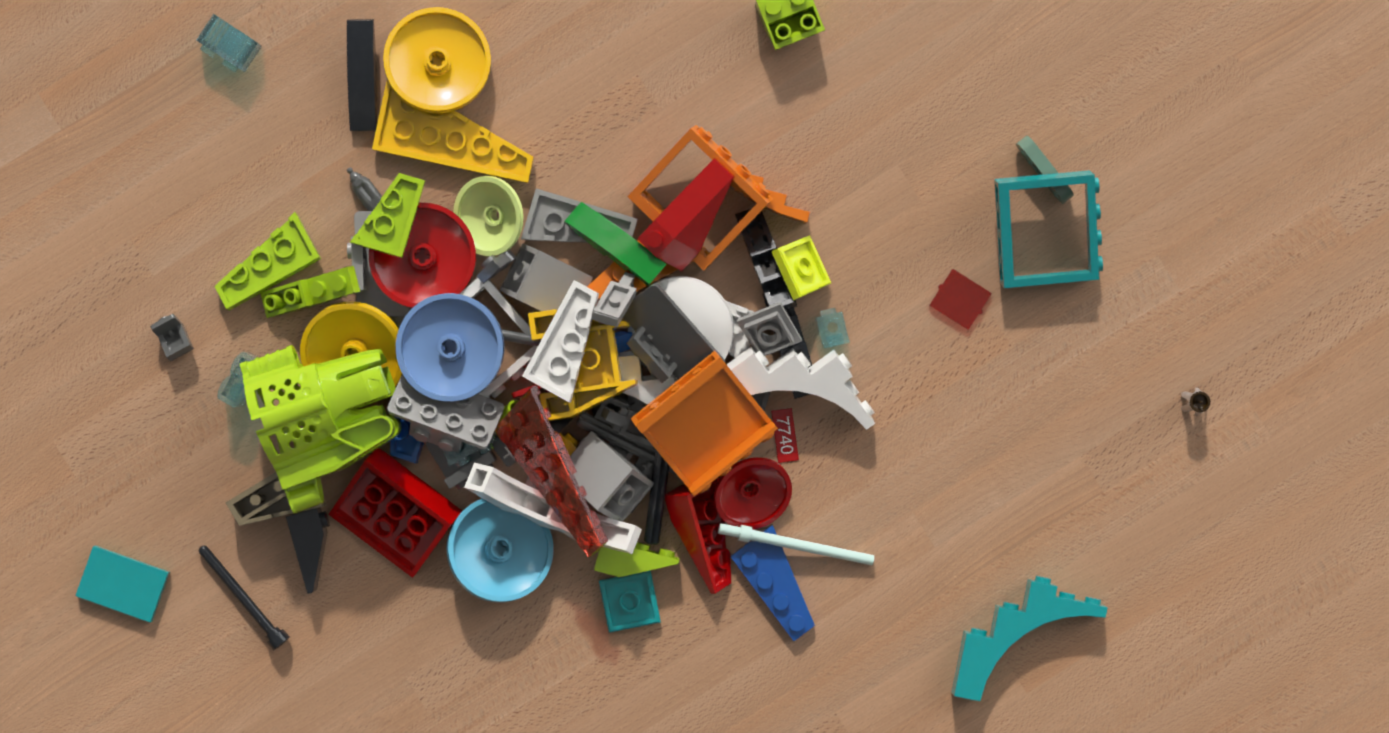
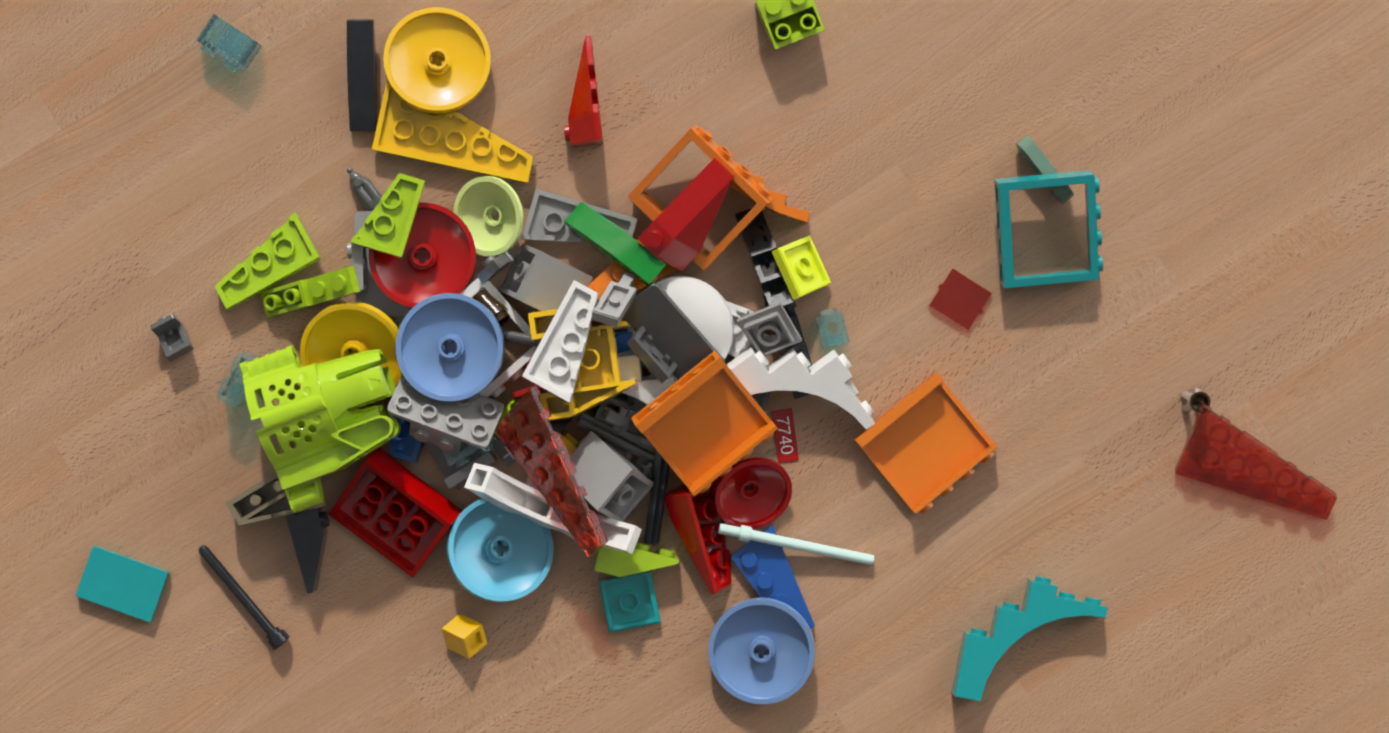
none -> yellow panel [441,614,488,659]
none -> dark brown cone [473,289,510,327]
none -> red wedge [564,35,603,148]
none -> medium blue dish [708,598,815,704]
none -> orange panel [853,372,998,514]
none -> clear red wing [1175,402,1337,520]

